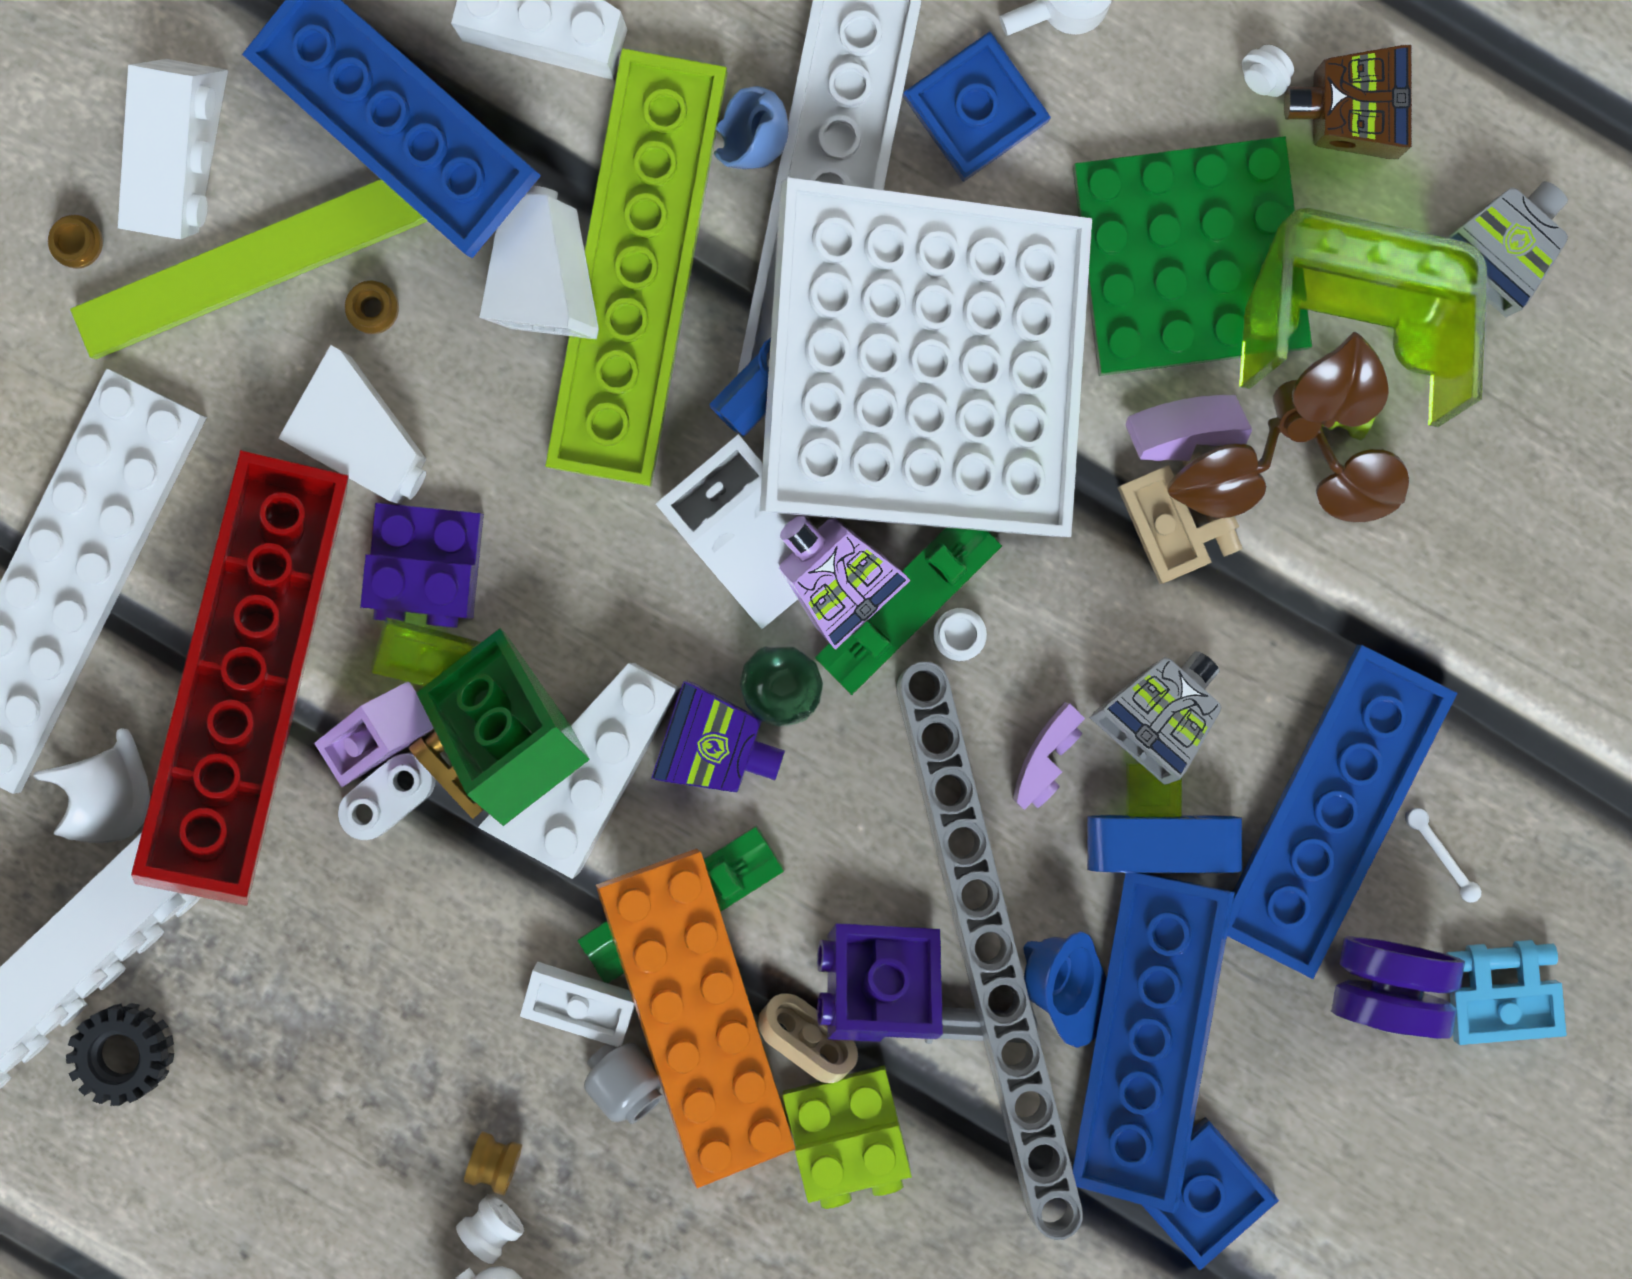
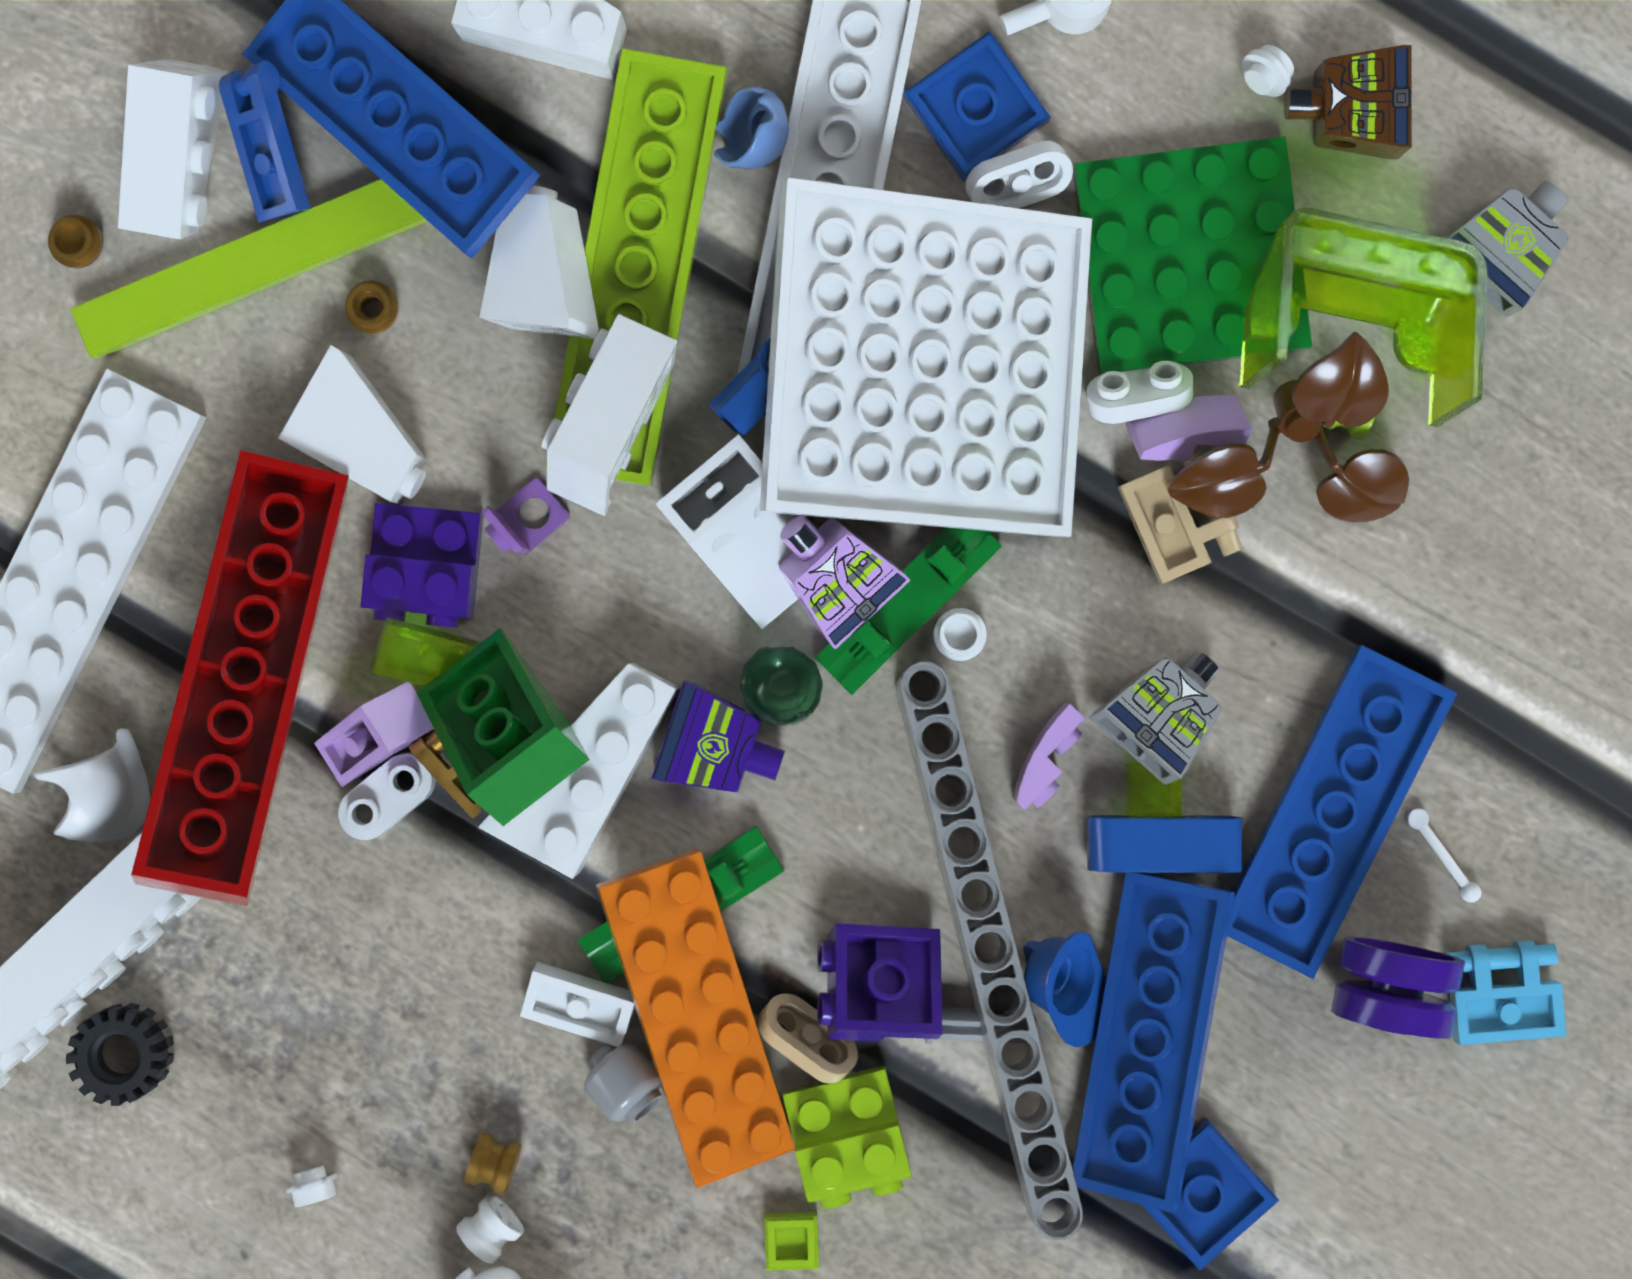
none -> blue plate [219,61,311,223]
none -> white plate [285,1165,338,1208]
none -> medium lavender bracket [481,478,570,556]
none -> white wedge [542,314,678,516]
none -> lime tile [764,1211,819,1271]
none -> white plate [966,141,1073,209]
none -> white plate [1087,361,1193,424]

